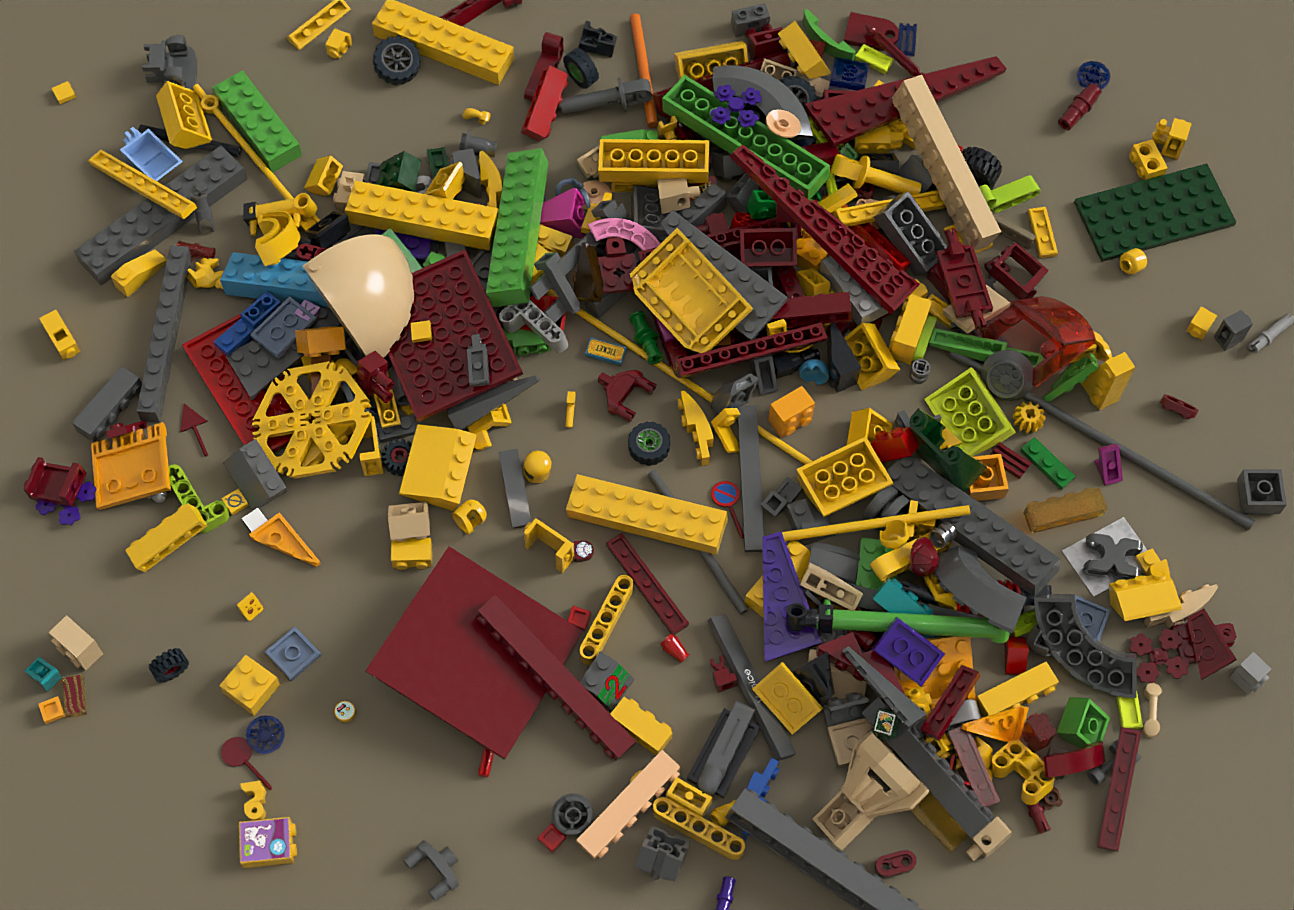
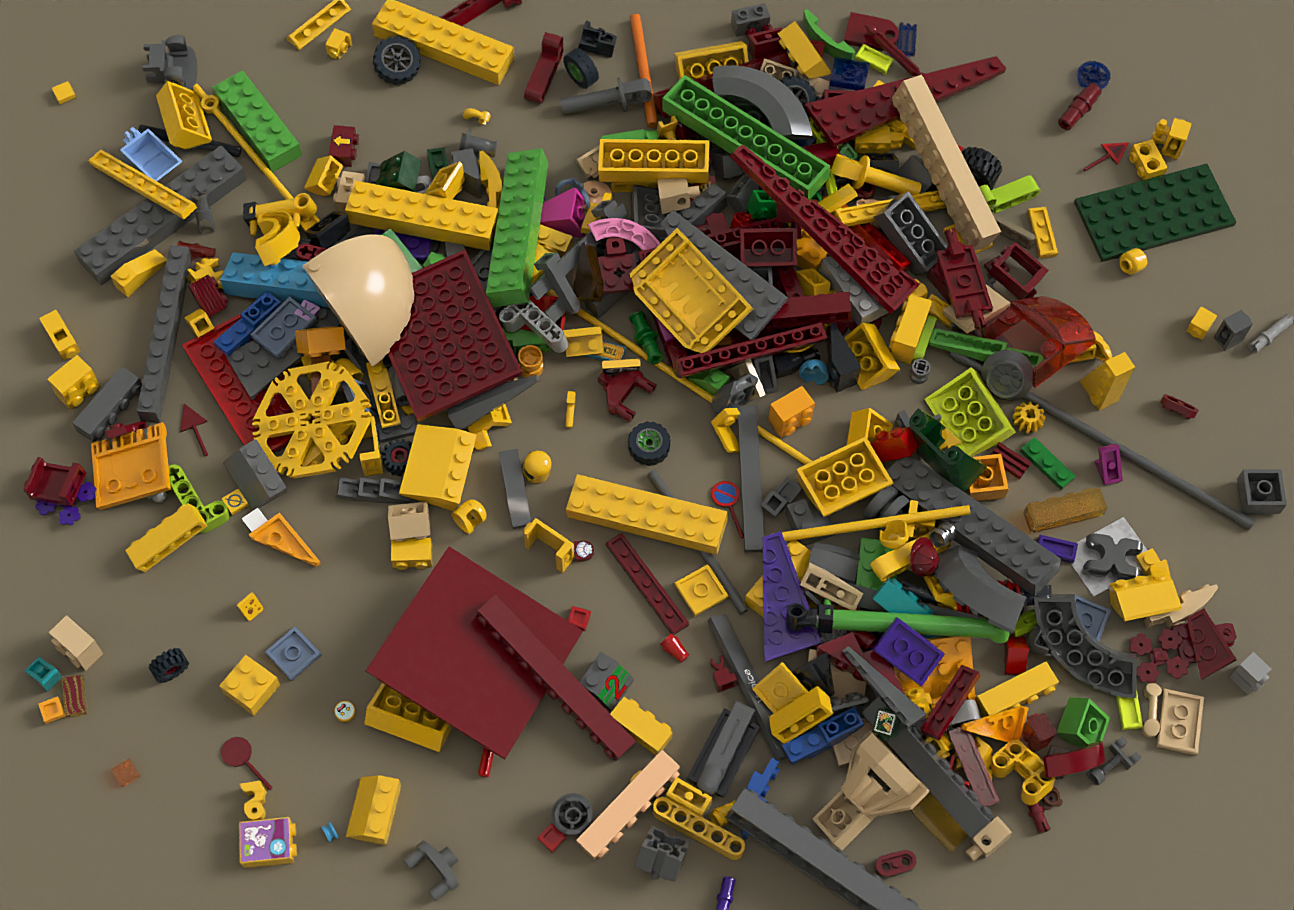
clear blue wheel [246,715,285,753] -> none
dark red brick [356,351,395,403] -> none
yellow tile [411,320,432,343] -> none
dark grey hinge [467,334,490,387] -> none
red brick [521,65,568,142] -> none
yellow beam [579,575,633,665] -> none
yellow slope [677,391,714,466] -> none
dark purple plant [710,85,762,128] -> none
light nougat dish [766,110,801,138] -> none
yellow tile [766,319,787,336] -> none
bright green wing [1042,352,1099,402] -> none
dark red tile [1097,727,1141,852] -> none
none -> yellow piece [47,355,100,410]
none -> clear orange tile [111,758,140,787]
none -> yellow brick [184,309,214,338]
none -> dark red brick [188,274,228,317]
none -> dark azure bush [321,821,339,843]
none -> dark red brick [328,125,359,167]
none -> dark grey slope [336,477,417,504]
none -> yellow slope [346,775,401,845]
none -> yellow slope [364,683,452,752]
none -> light orange wheel [518,345,543,378]
none -> yellow bracket [563,326,604,357]
none -> yellow tile [601,359,640,374]
none -> yellow plate [674,564,729,617]
none -> bright green slope [688,369,729,396]
none -> tan wing [724,360,766,401]
none -> yellow brick [769,686,833,744]
none -> blue slope [782,707,864,765]
none -> dark purple tile [1038,535,1078,563]
none -> piece [1083,142,1129,171]
none -> tan tile [1156,688,1204,756]

